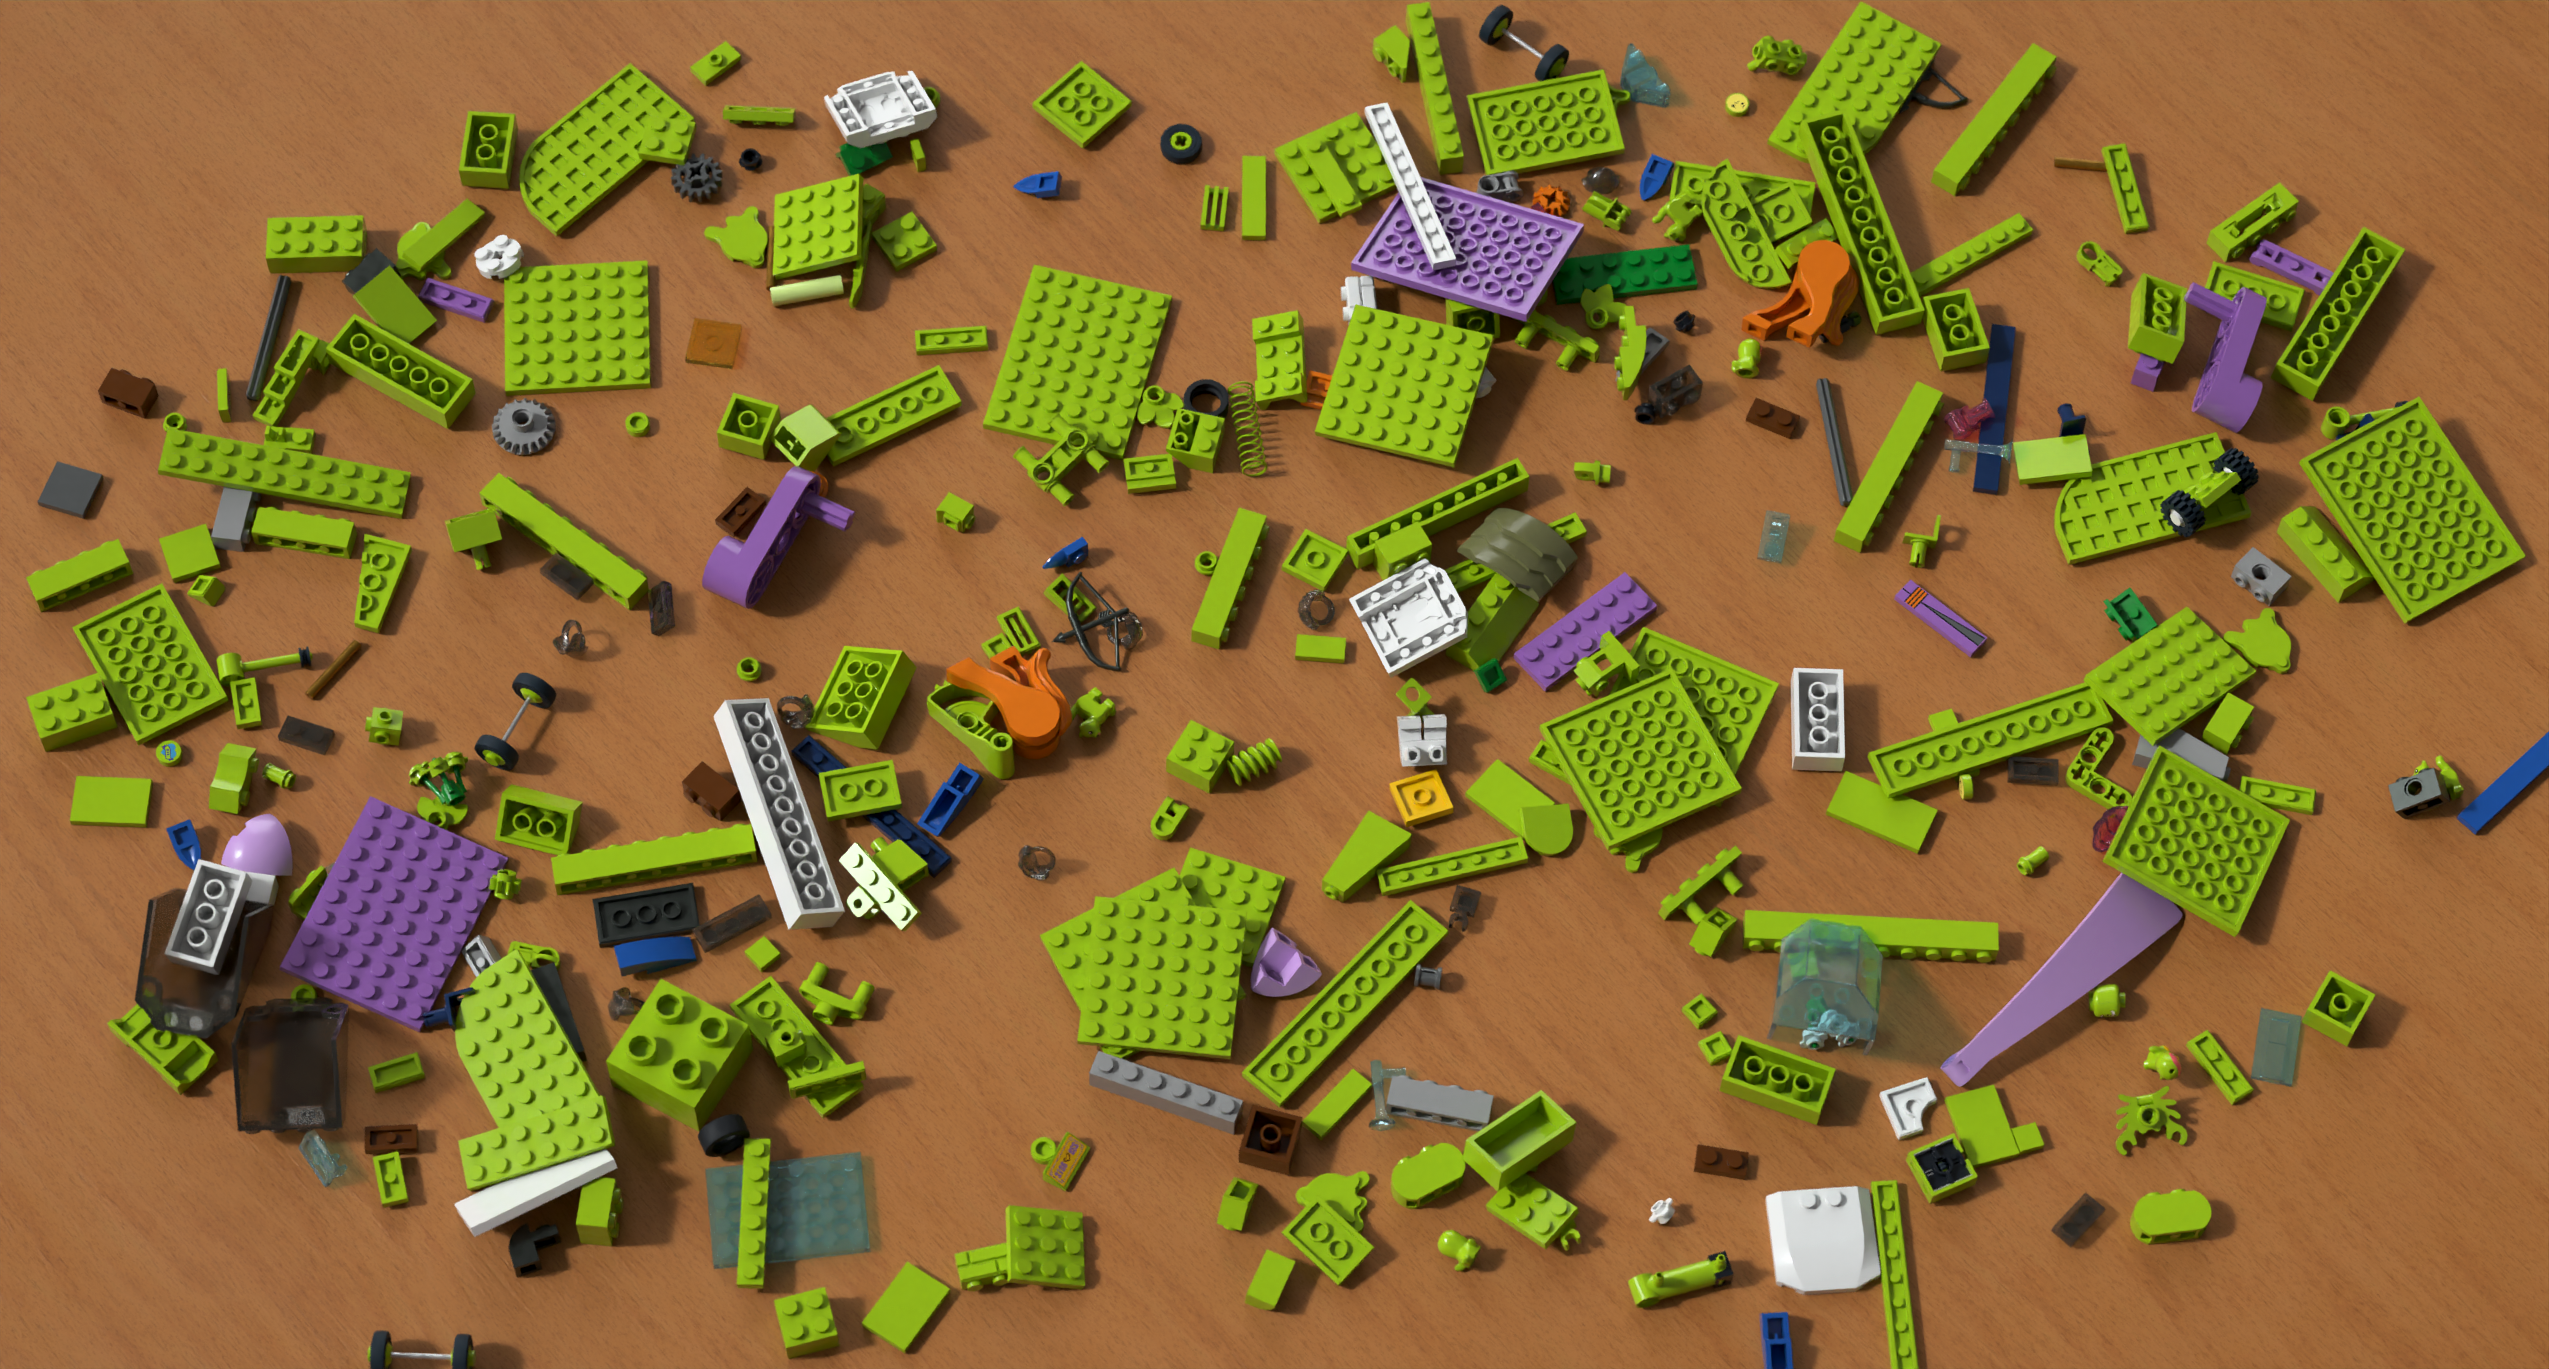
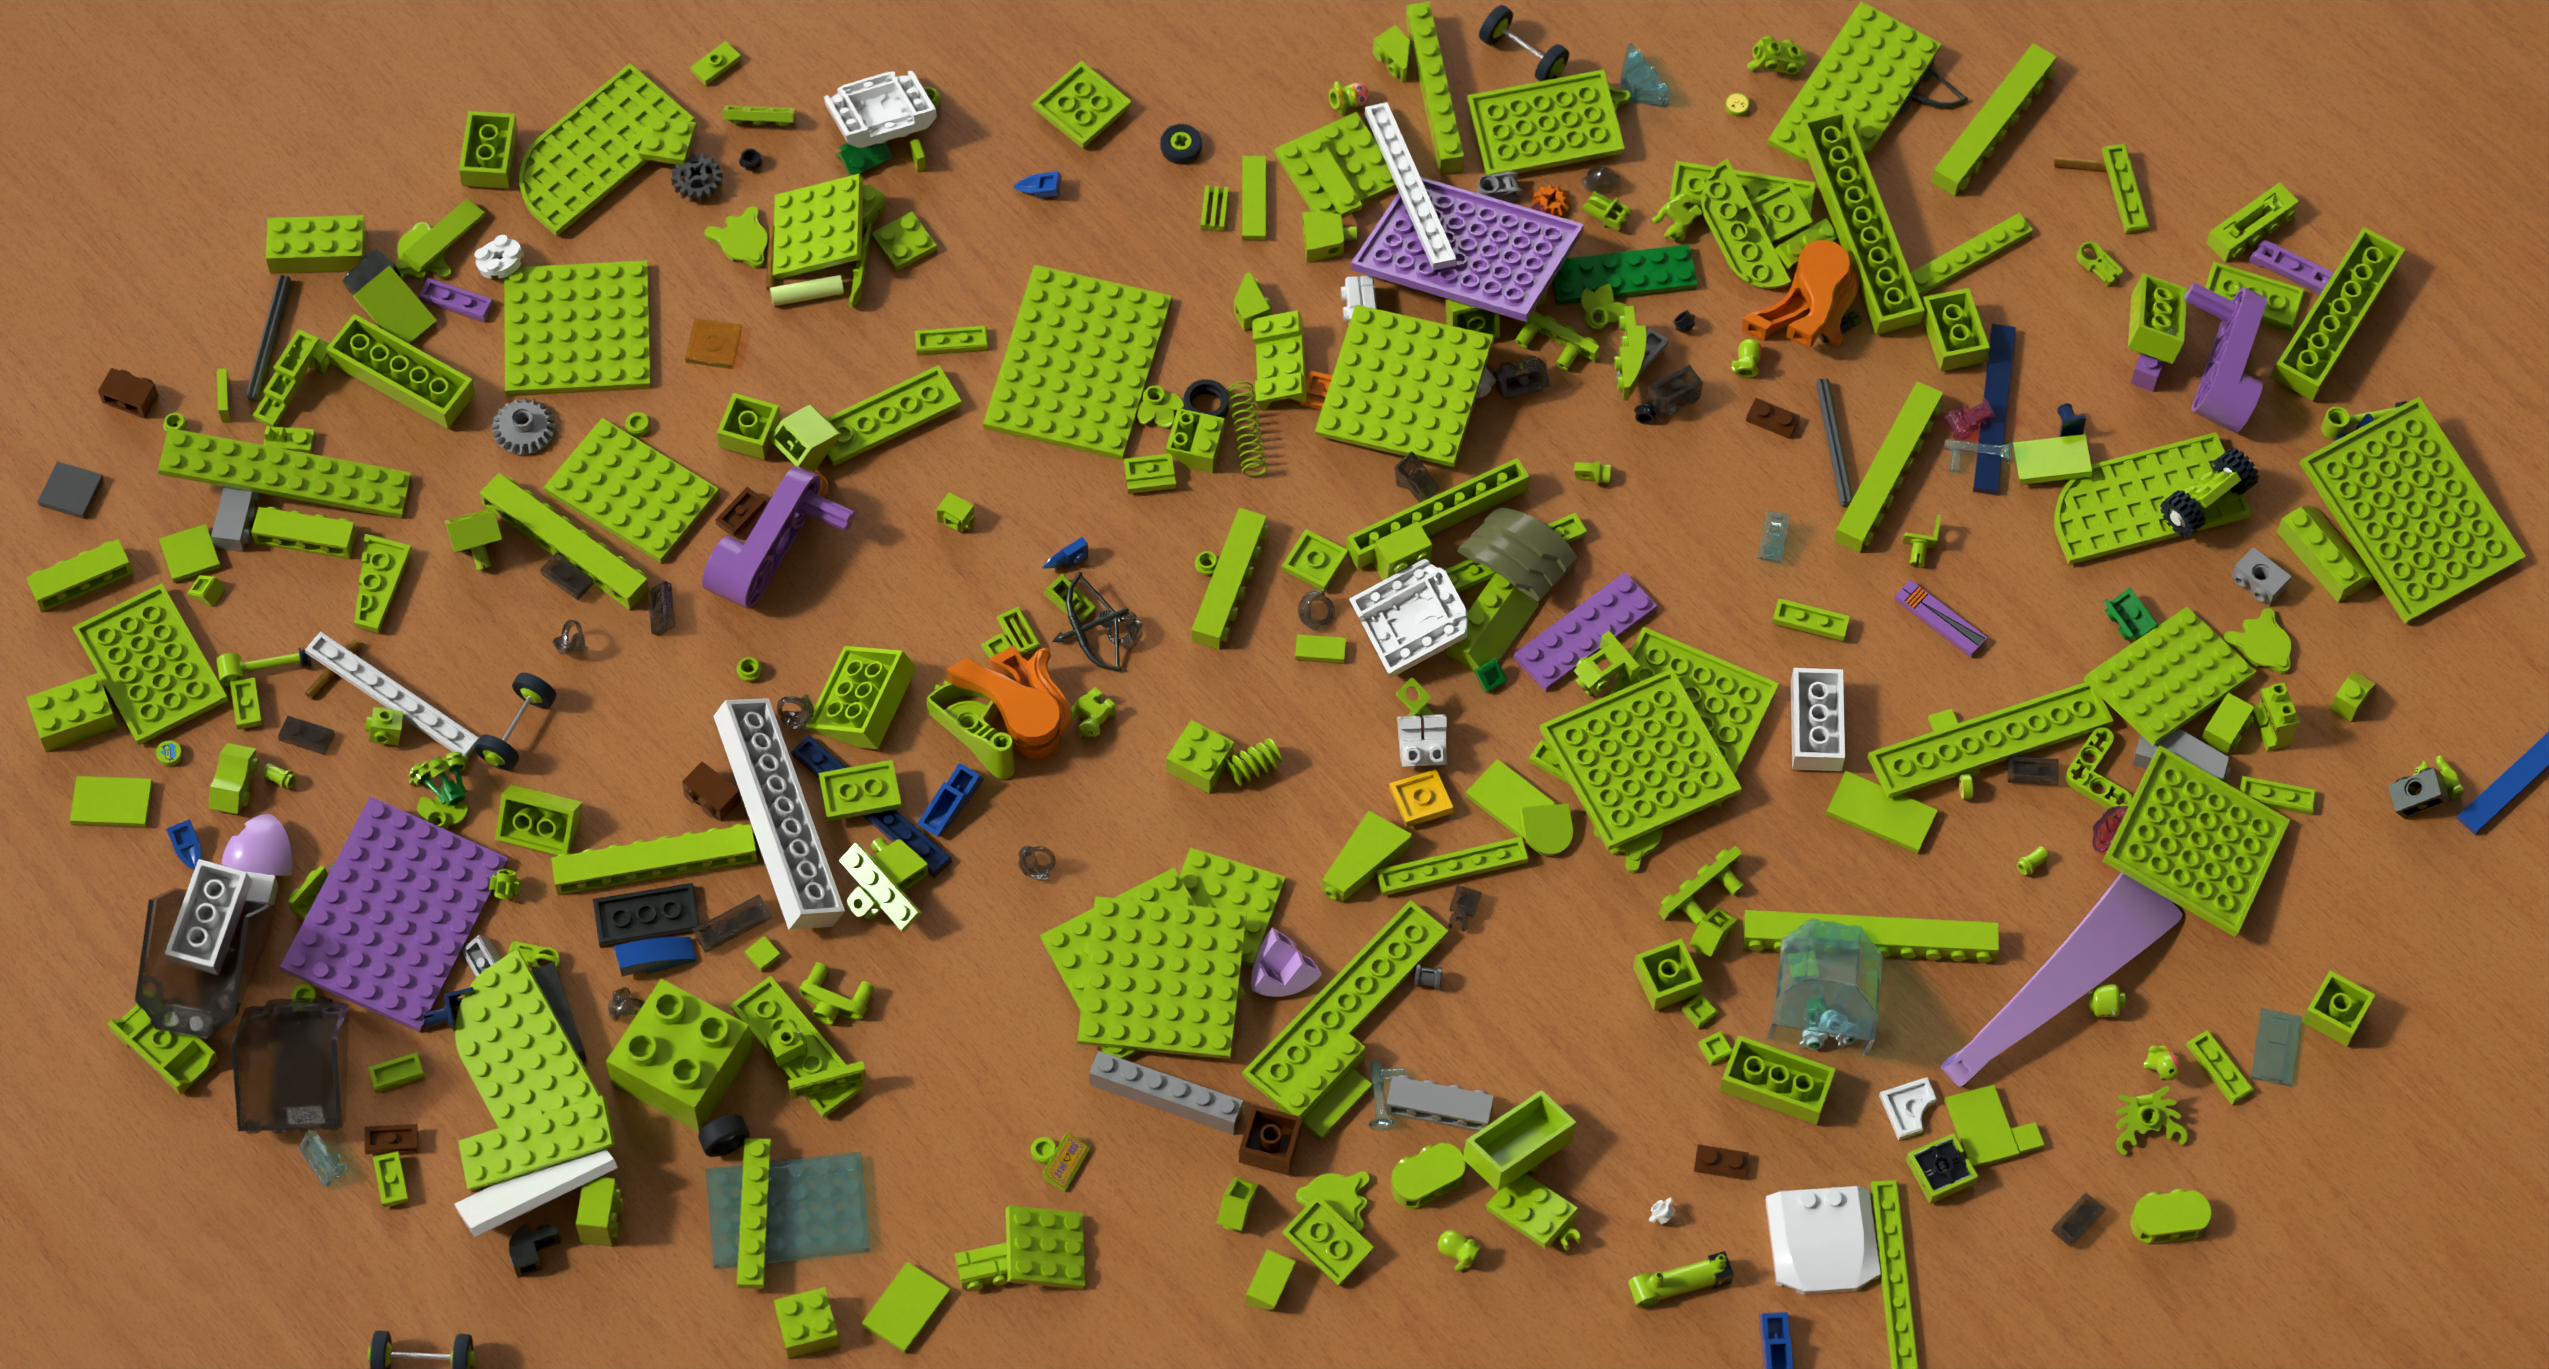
lime piece [1013,413,1109,507] -> none
lime plate [1151,796,1190,840] -> none
blue plate [1640,154,1675,201] -> none
none -> white tile [305,631,479,757]
none -> lime plate [543,418,720,564]
none -> lime slope [1234,272,1272,331]
none -> lime brick [1278,1031,1366,1121]
none -> lime torso [1302,212,1357,262]
none -> lime animal [1329,81,1369,115]
none -> clear smoke slope [1394,451,1441,503]
none -> clear smoke brick [1493,356,1550,398]
none -> lime brick [1633,938,1703,1011]
none -> lime plate [1772,598,1850,641]
none -> lime hips [2252,683,2300,752]
none -> lime slope [2330,671,2376,721]

